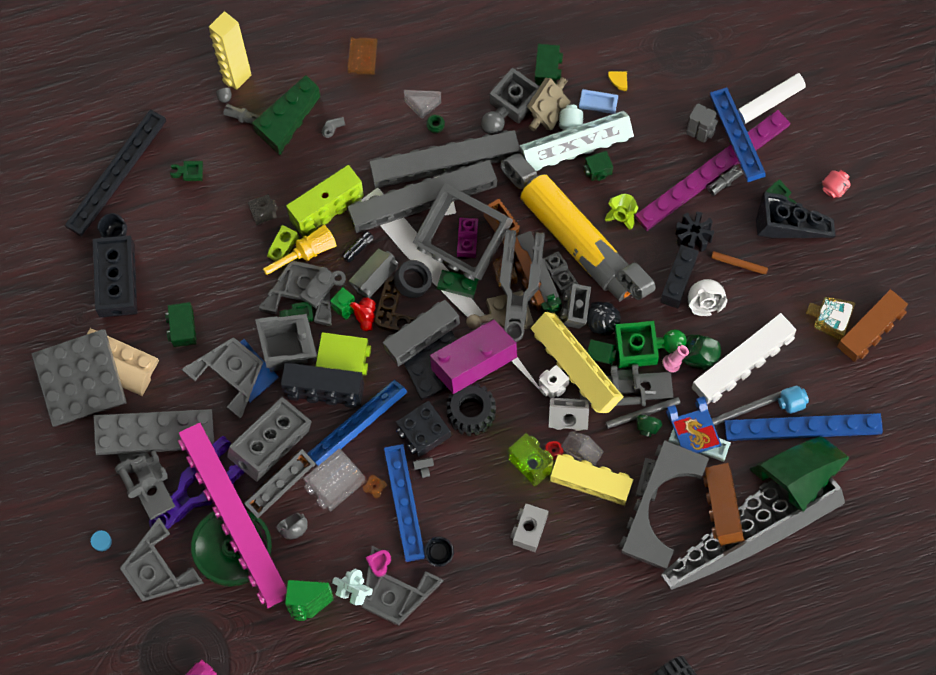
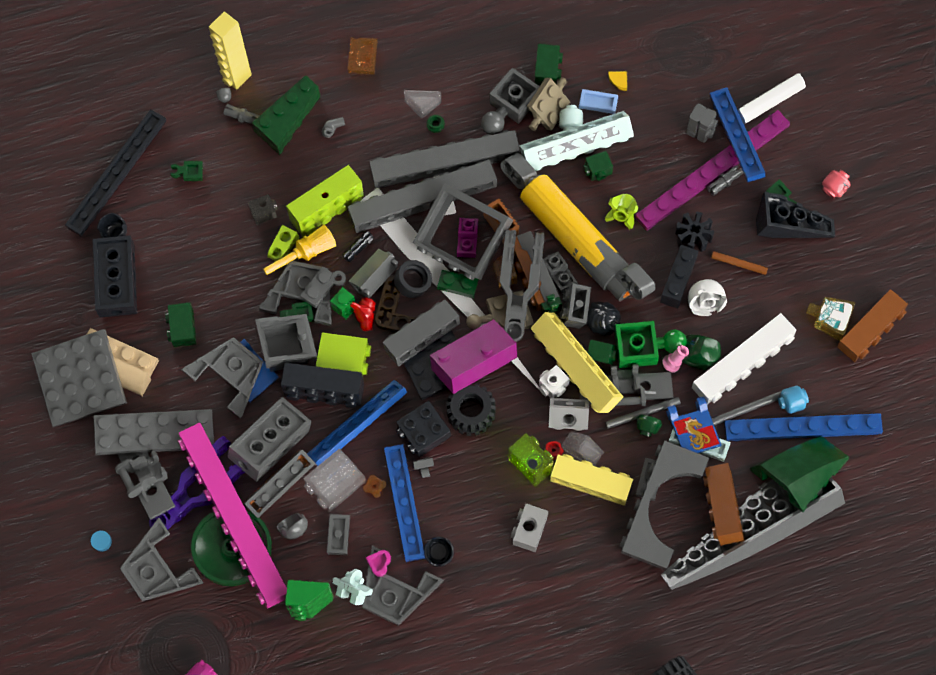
none -> dark grey plate [327,514,350,555]

